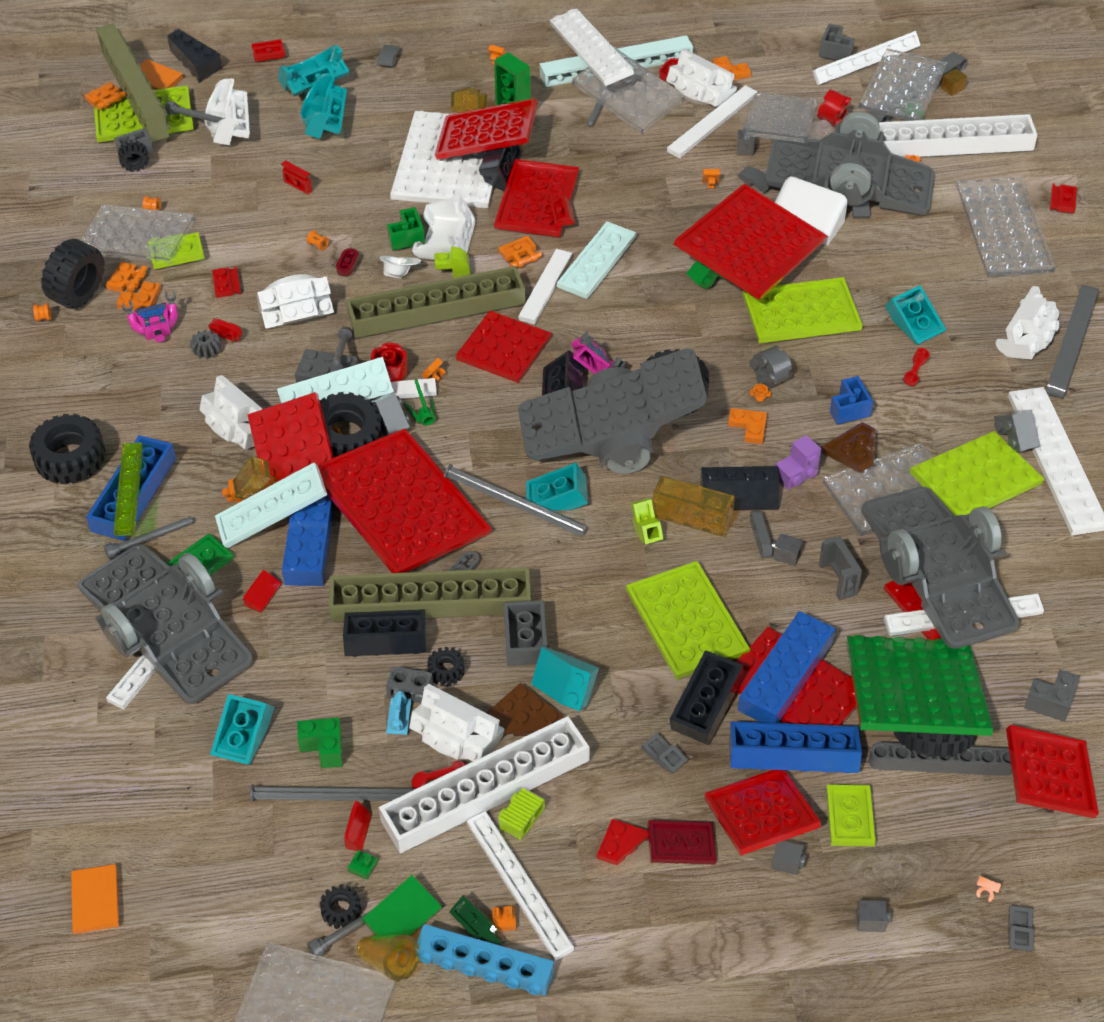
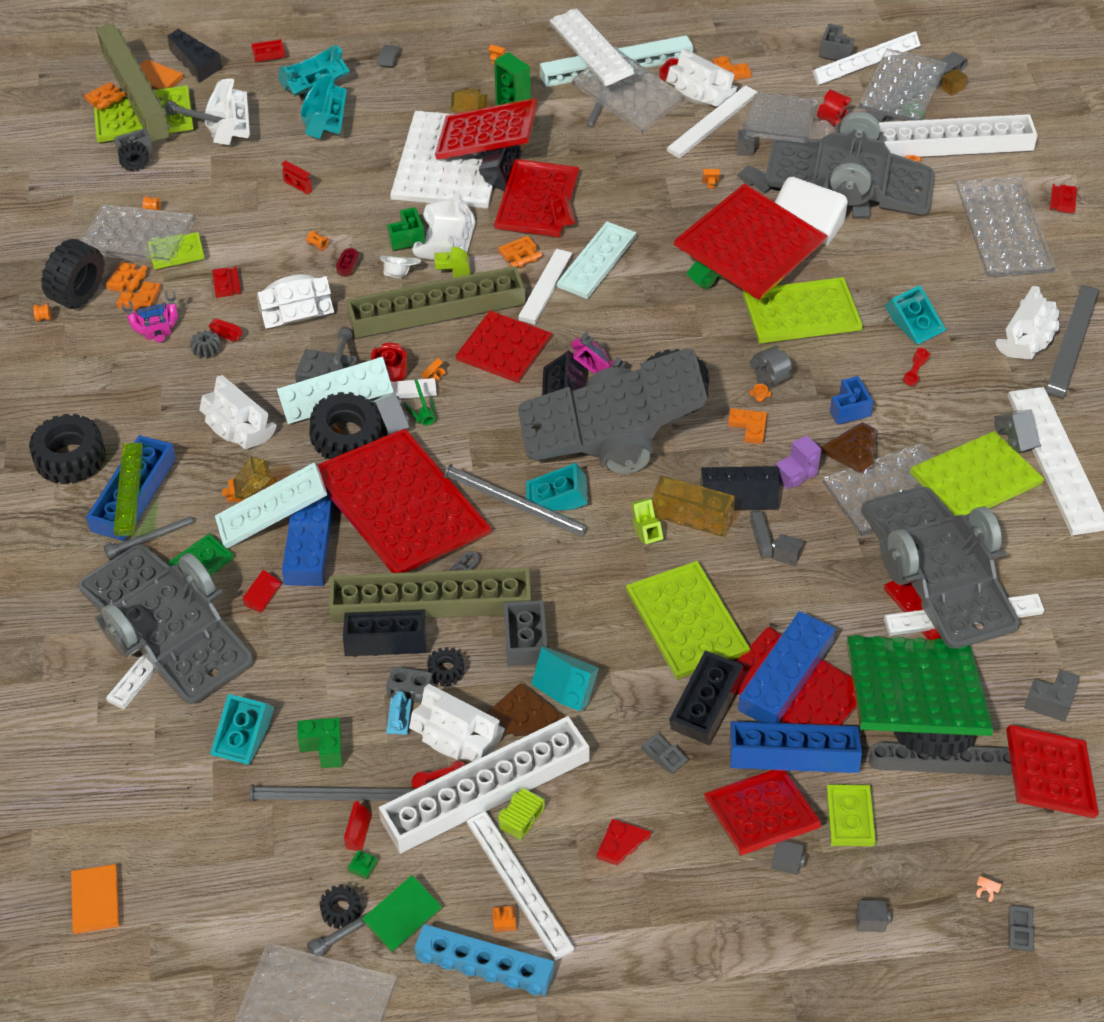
red plate [247,392,334,487] -> none
clear yellow cone [357,934,419,982] -> none
dark green hinge [449,895,504,946] -> none
dark red tile [647,820,717,865] -> none
dark grey panel [819,536,862,601] -> none

